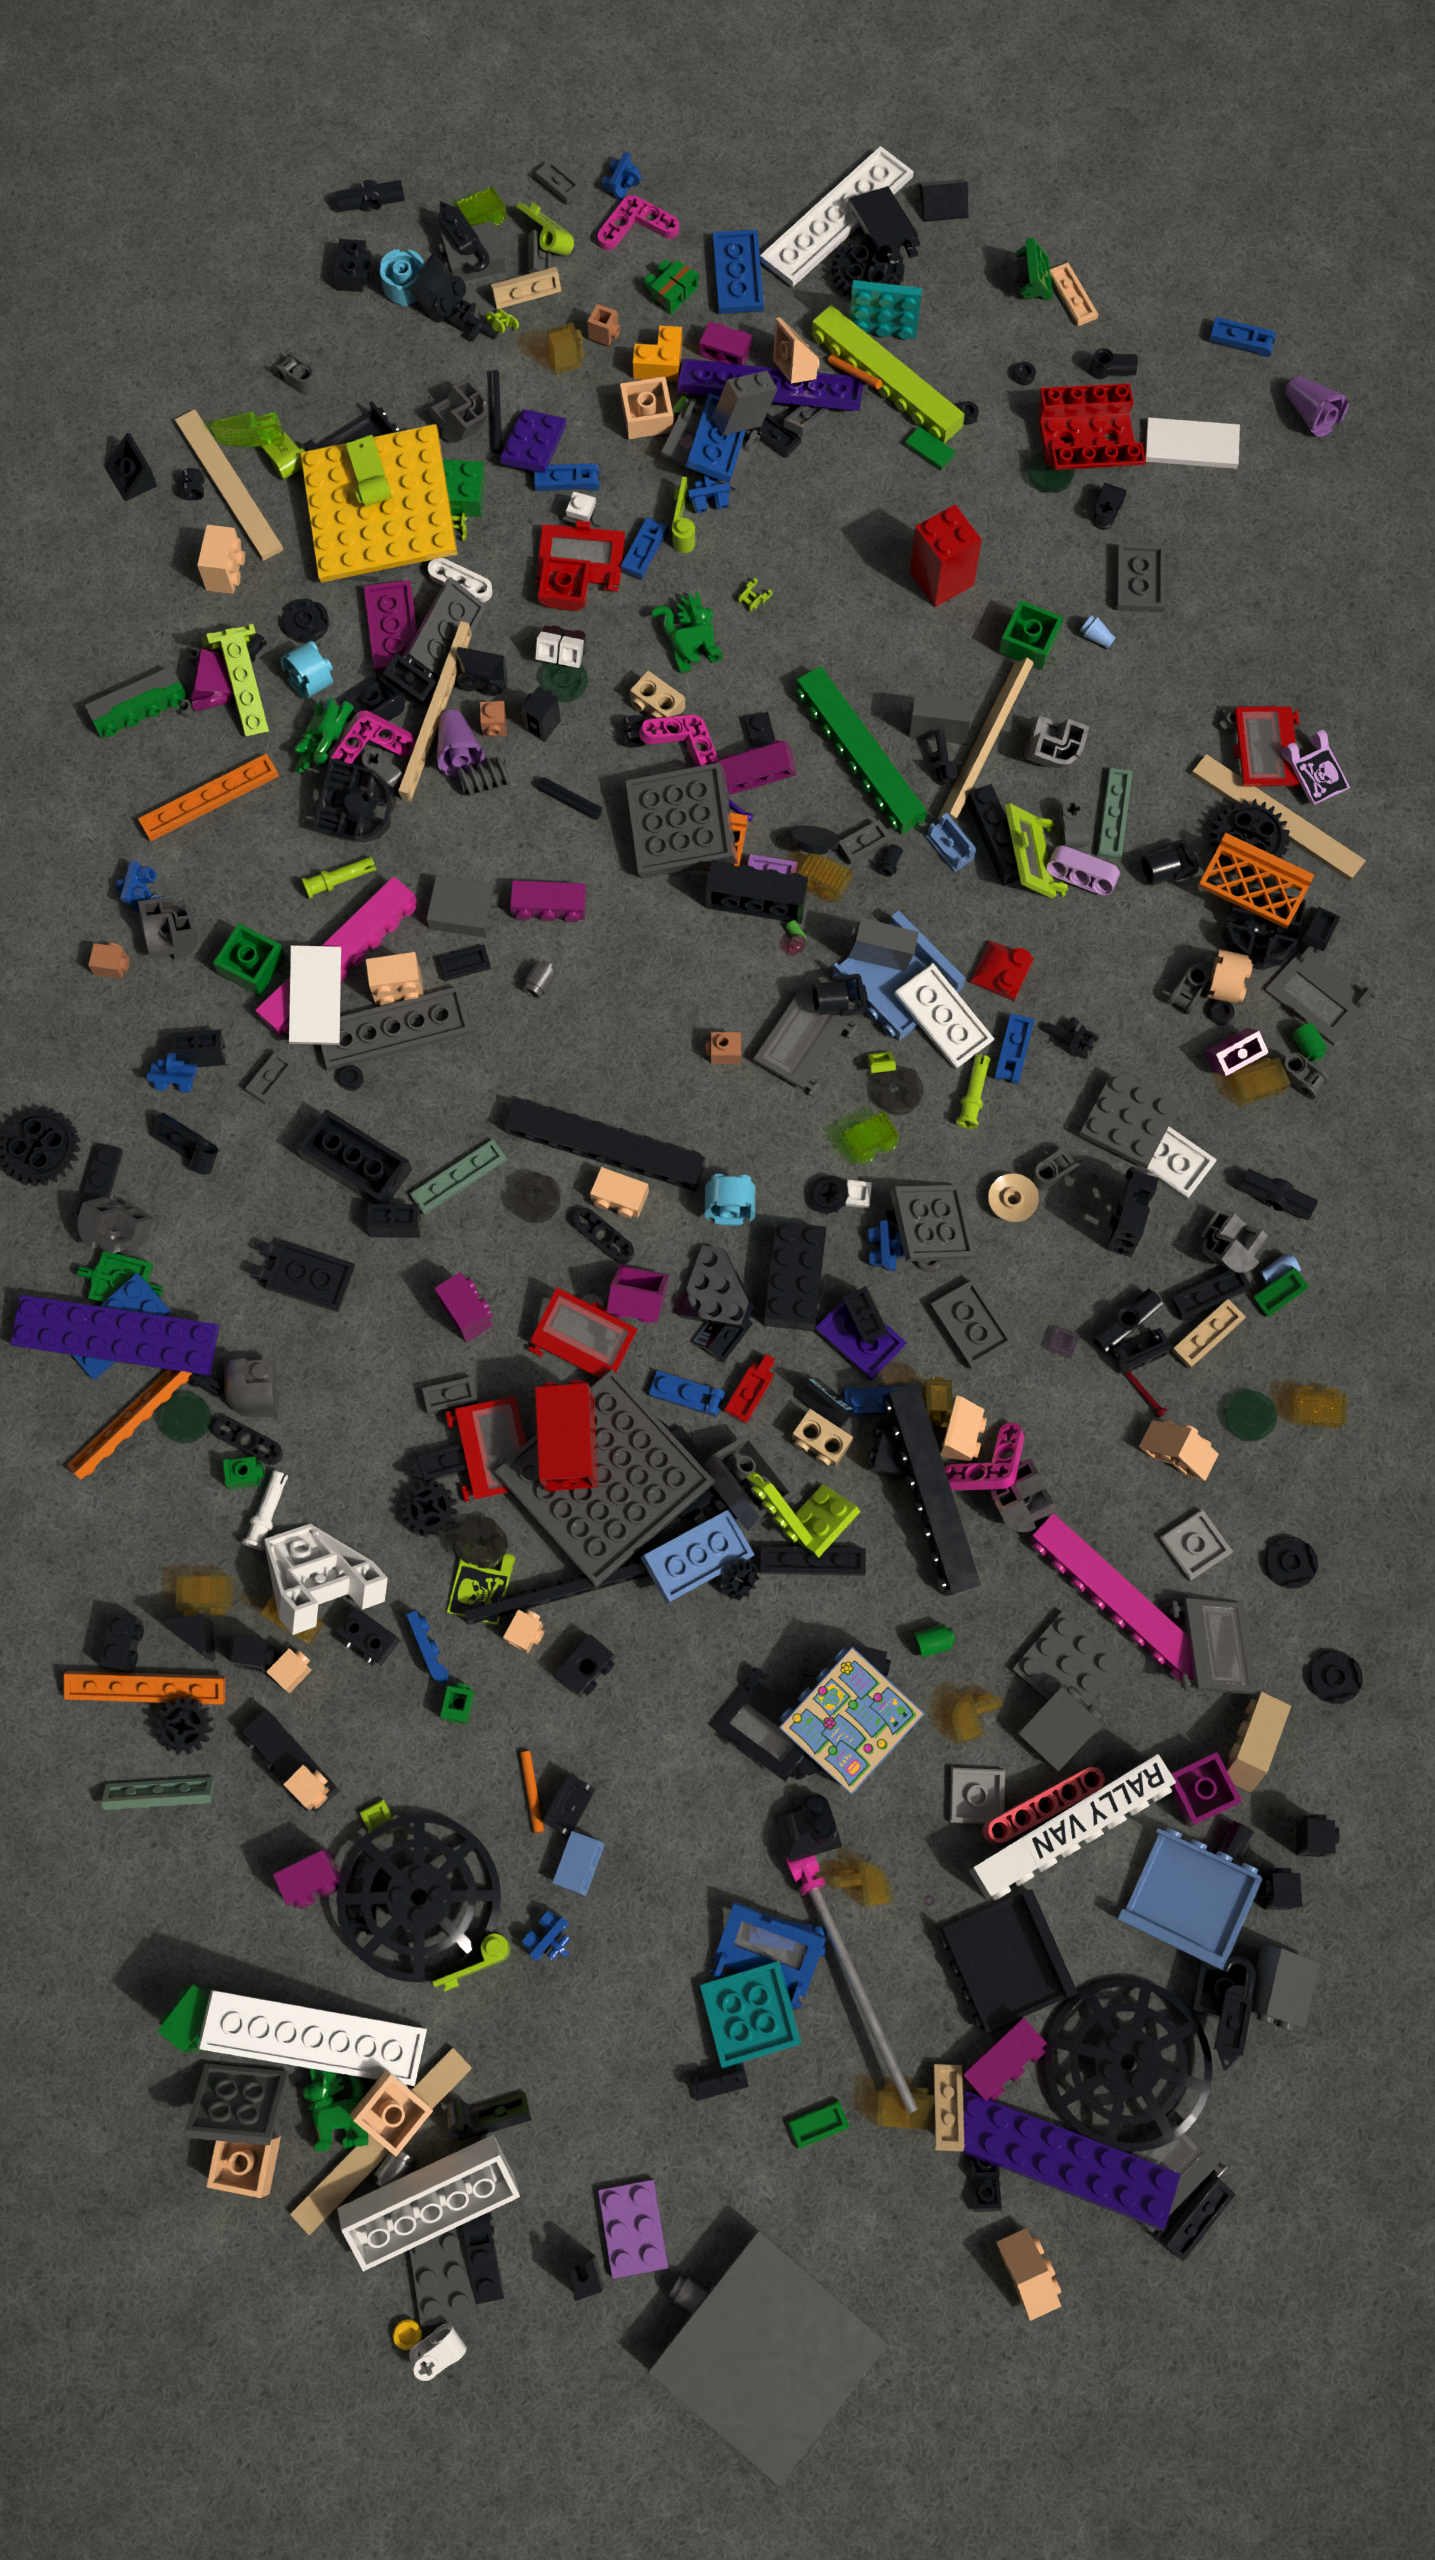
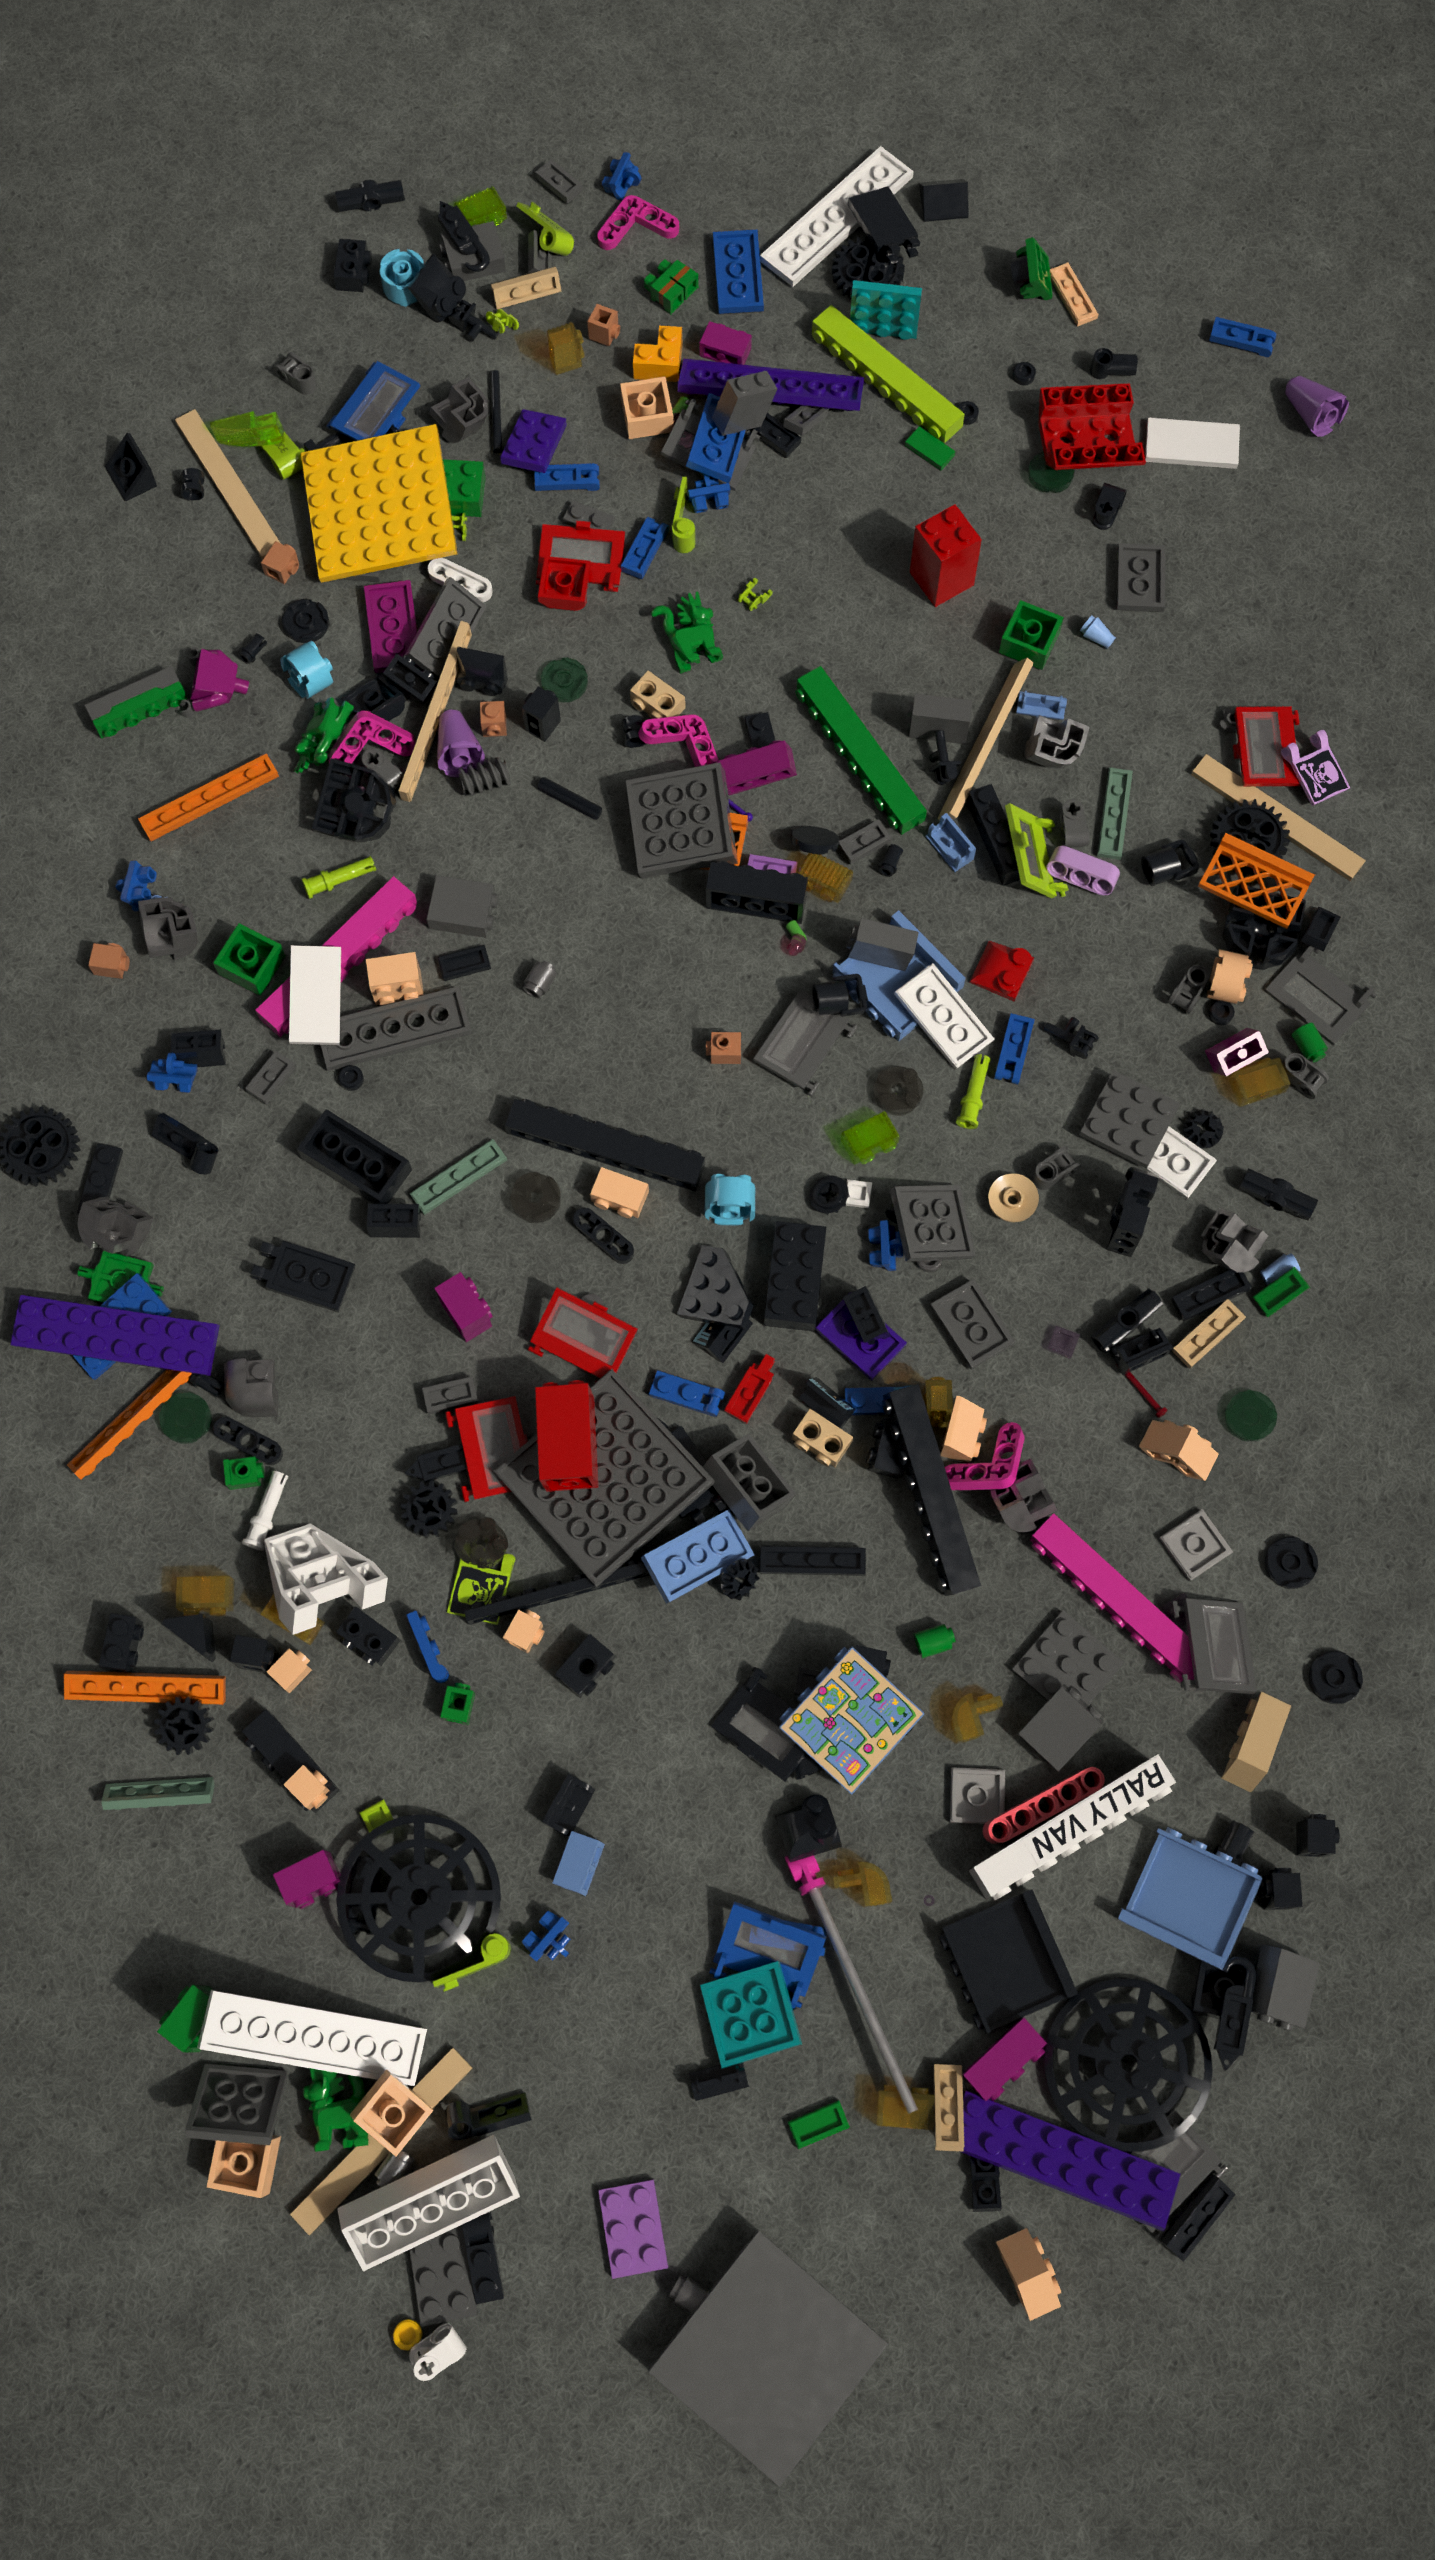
light nougat brick [197,525,245,594] -> none
lime bracket [201,624,269,737] -> none
lime door [346,435,392,507] -> none
magenta brick [511,880,587,922] -> none
orange bar [520,1751,544,1833] -> none
white hips [536,625,586,668] -> none
white plate [566,492,596,522] -> none
black hinge [571,2255,605,2301] -> none
magenta piece [607,1265,669,1323] -> none
lime bracket [746,1472,860,1558] -> none
light nougat slope [773,318,820,383] -> none
orange bar [828,355,882,389] -> none
lime tile [867,1051,896,1073] -> none
magenta brick [1170,1752,1242,1827] -> none
clear yellow brick [1289,1385,1348,1429] -> none
none -> nougat brick [261,541,299,584]
none -> piece [326,361,420,441]
none -> medium blue hinge [1016,690,1067,720]
none -> black gear [1183,1109,1224,1148]

